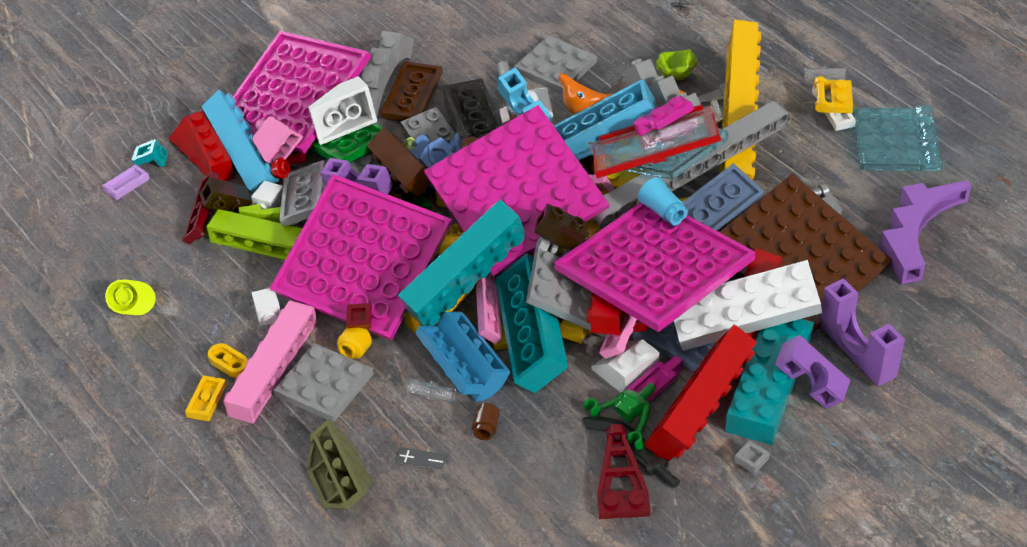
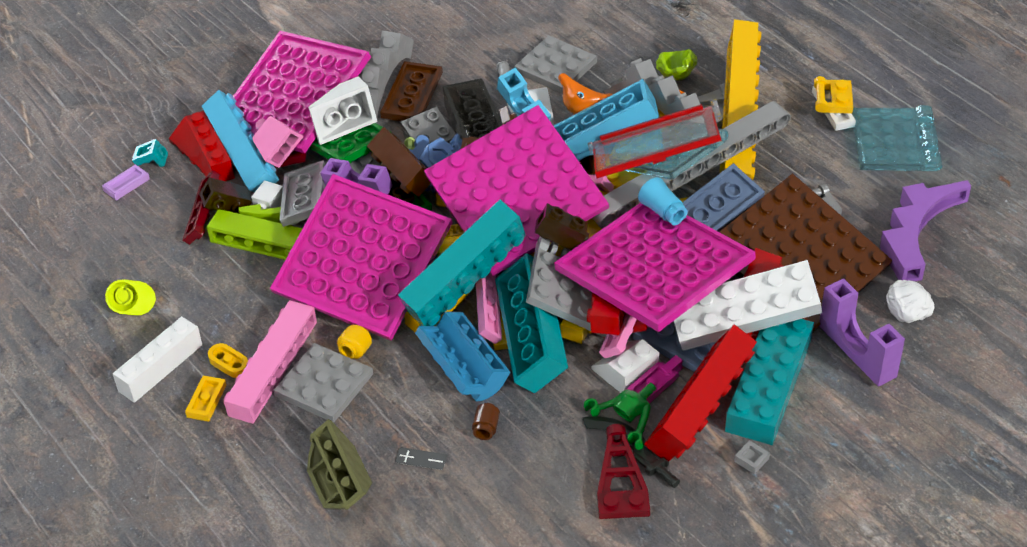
white brick [251,288,280,327] -> none
red plate [271,157,290,179] -> none
dark red plate [346,303,372,329] -> none
clear pin [406,378,457,404] -> none
dark pink hinge [633,96,694,136] -> none
medium lavender arch [775,335,850,409] -> none
clear pin [804,66,846,81] -> none
none -> white brick [112,316,202,403]
none -> white hair [886,280,934,323]

